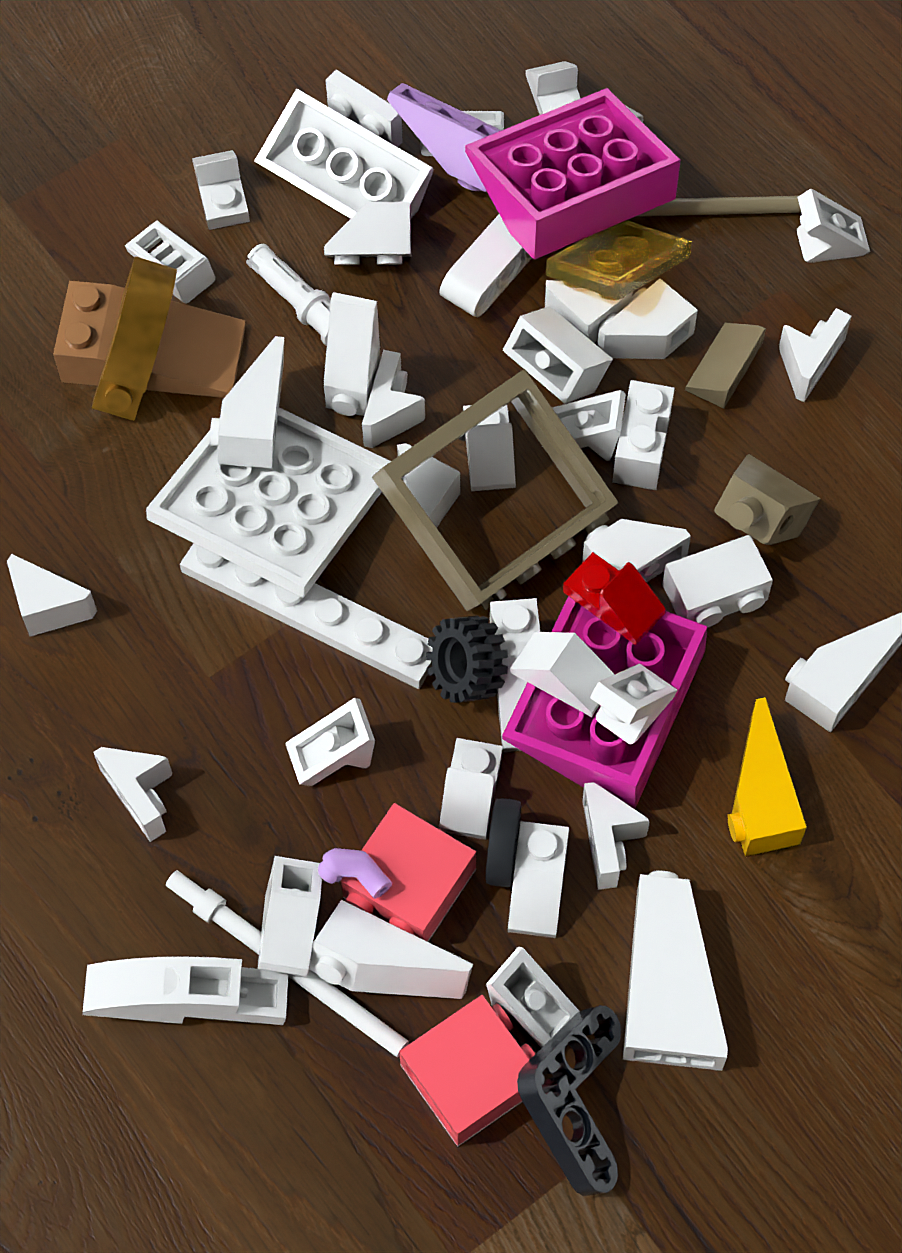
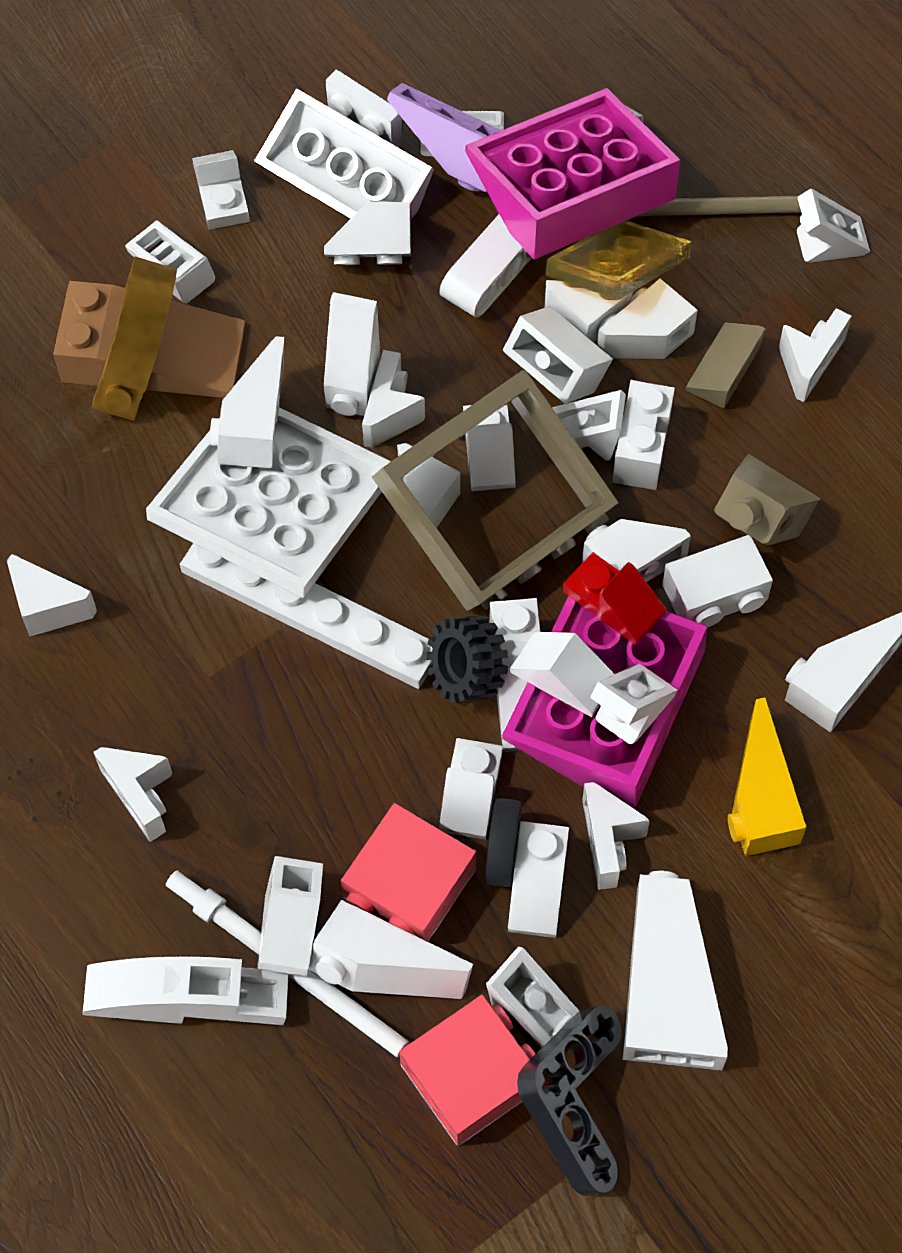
white pin [246,244,331,346] -> none
white slope [286,698,375,786] -> none
lavender arm [318,848,392,899] -> none
white slope [526,61,581,115] -> none

